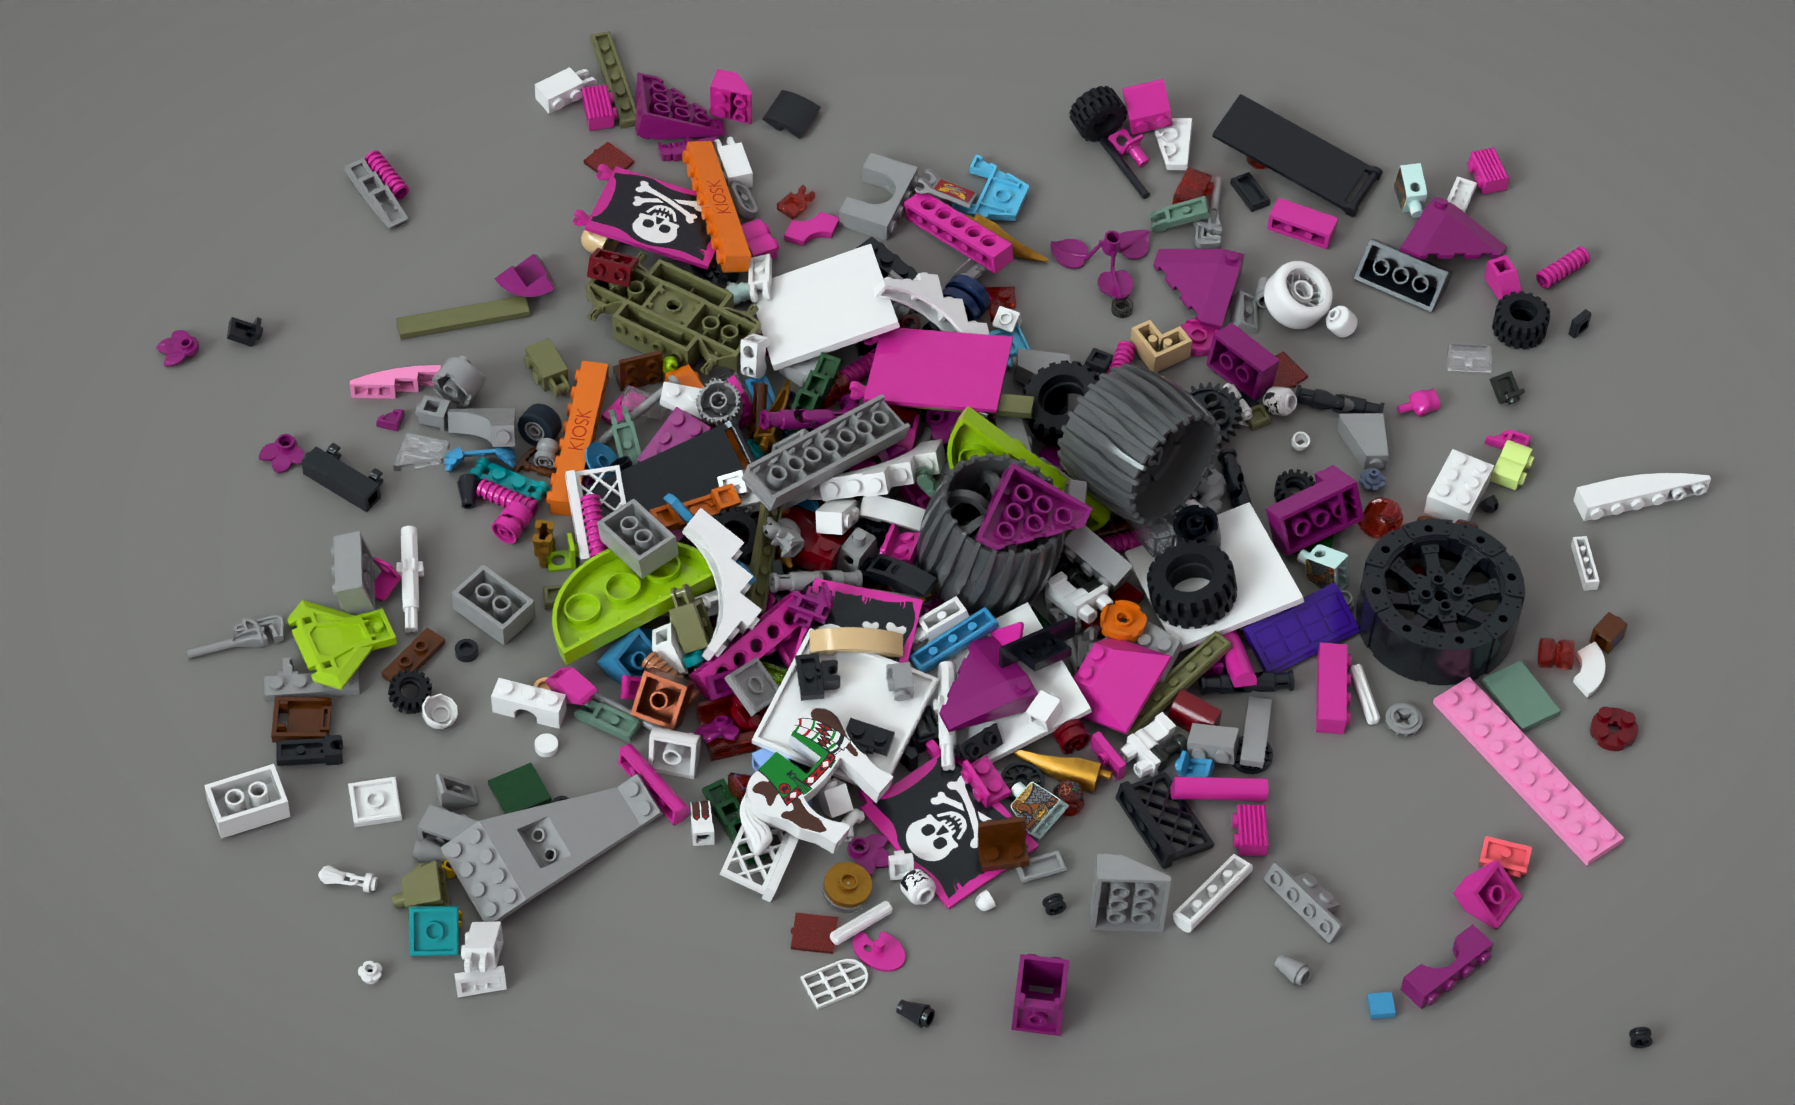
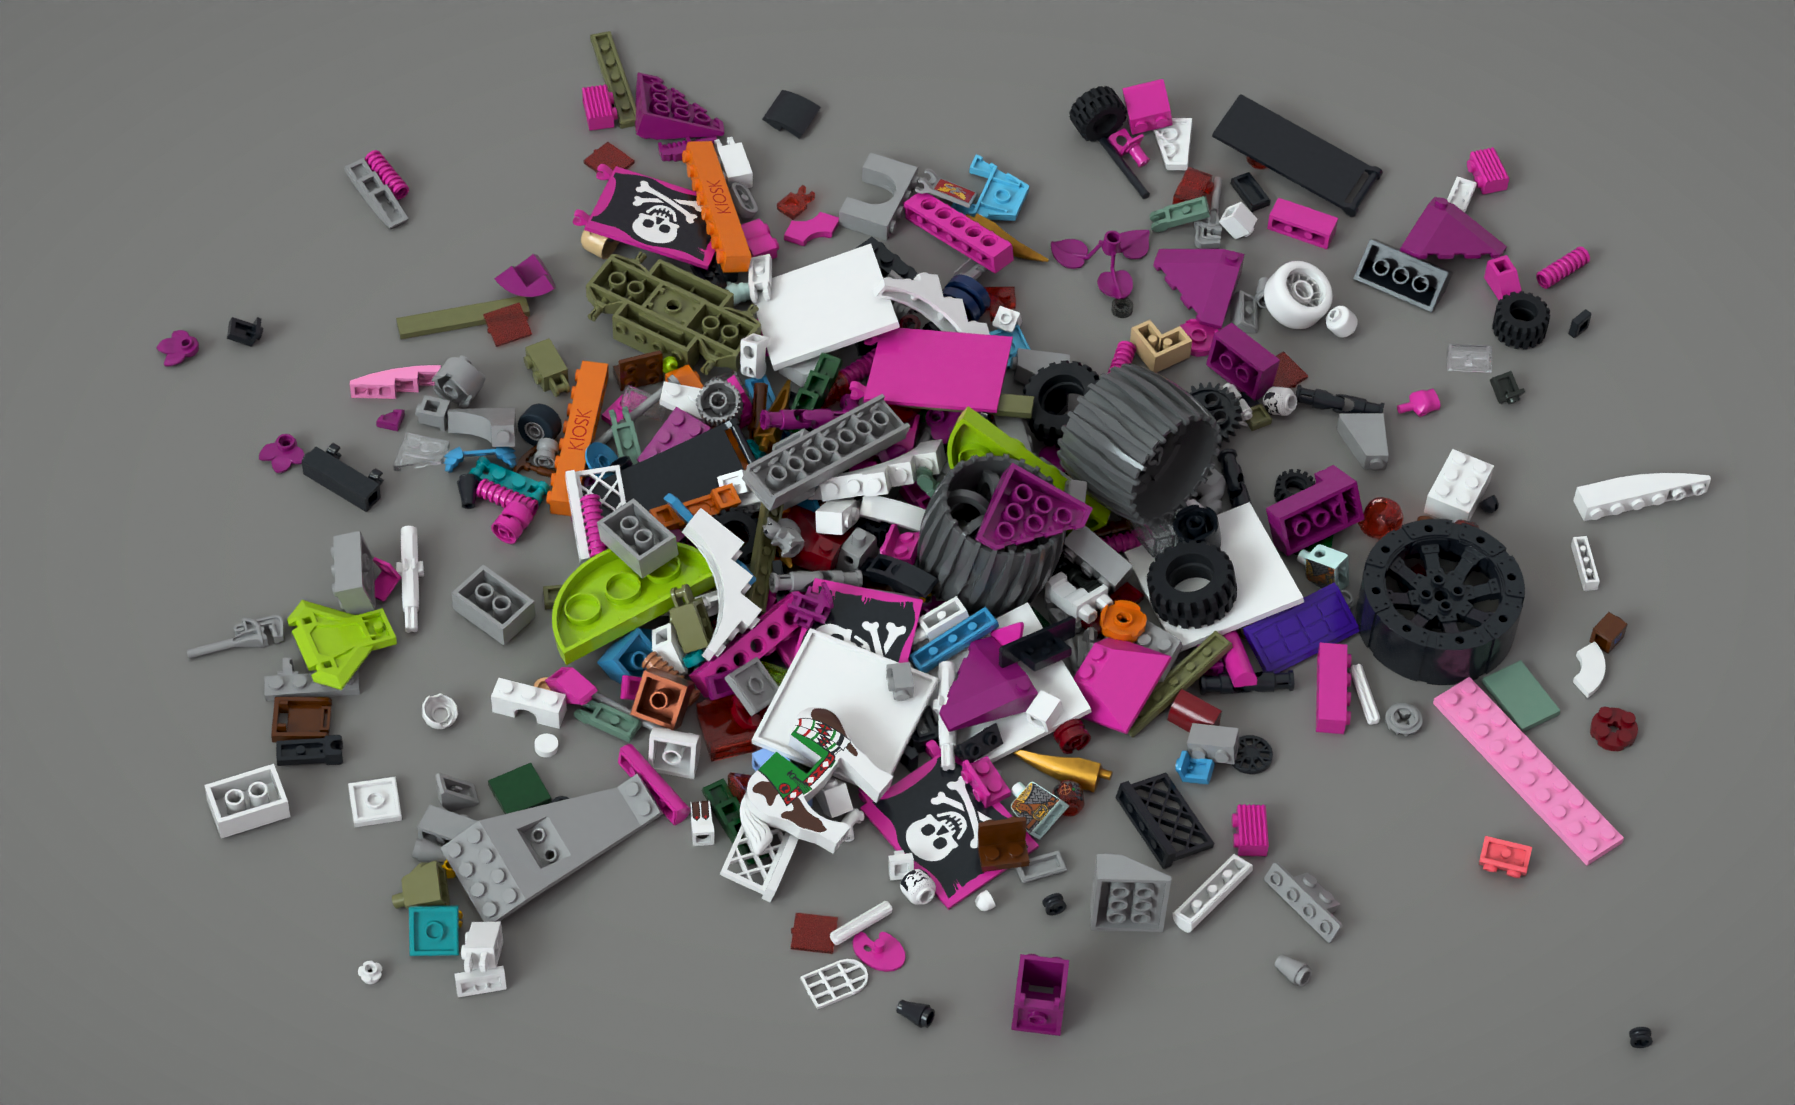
white piece [318,865,378,893] -> none
reddish brown plate [381,627,445,682] -> none
black tyre [388,668,432,714] -> none
black tile [455,639,478,662] -> none
pearl gold animal [532,520,556,568] -> none
white hinge [535,67,597,114] -> none
lime bracket [547,533,579,572] -> none
dark red bracket [587,248,639,287] -> none
magenta plate [694,715,739,743] -> none
dark pink slope [710,69,752,124] -> none
black plate [795,653,840,701] -> none
tan slope [809,627,903,658] -> none
pearl gold piece [822,862,872,913] -> none
black hinge [846,718,895,756] -> none
magenta plate [847,834,891,876] -> none
black wheel [1001,762,1045,800] -> none
black tile [1085,348,1114,374] -> none
dark pink plate [1091,731,1126,781] -> none
white hips [1119,712,1187,778] -> none
dark pink brick [1170,776,1268,801] -> none
light grey slope [1239,696,1272,768] -> none
white hinge [1291,432,1310,451] -> none
sand blue plant [1359,468,1386,491] -> none
dark azure tile [1367,992,1396,1019] -> none
light aqua torso [1393,163,1427,218] -> none
magenta arch [1400,924,1494,1009] -> none
dark pink slope [1453,860,1522,929] -> none
dark pink tile [1485,429,1532,450] -> none
yellowish green brick [1491,440,1535,491] -> none
clear red wheel [1537,638,1575,670] -> none
none -> clear red piece [483,302,532,347]
none -> white brick [1219,202,1257,240]

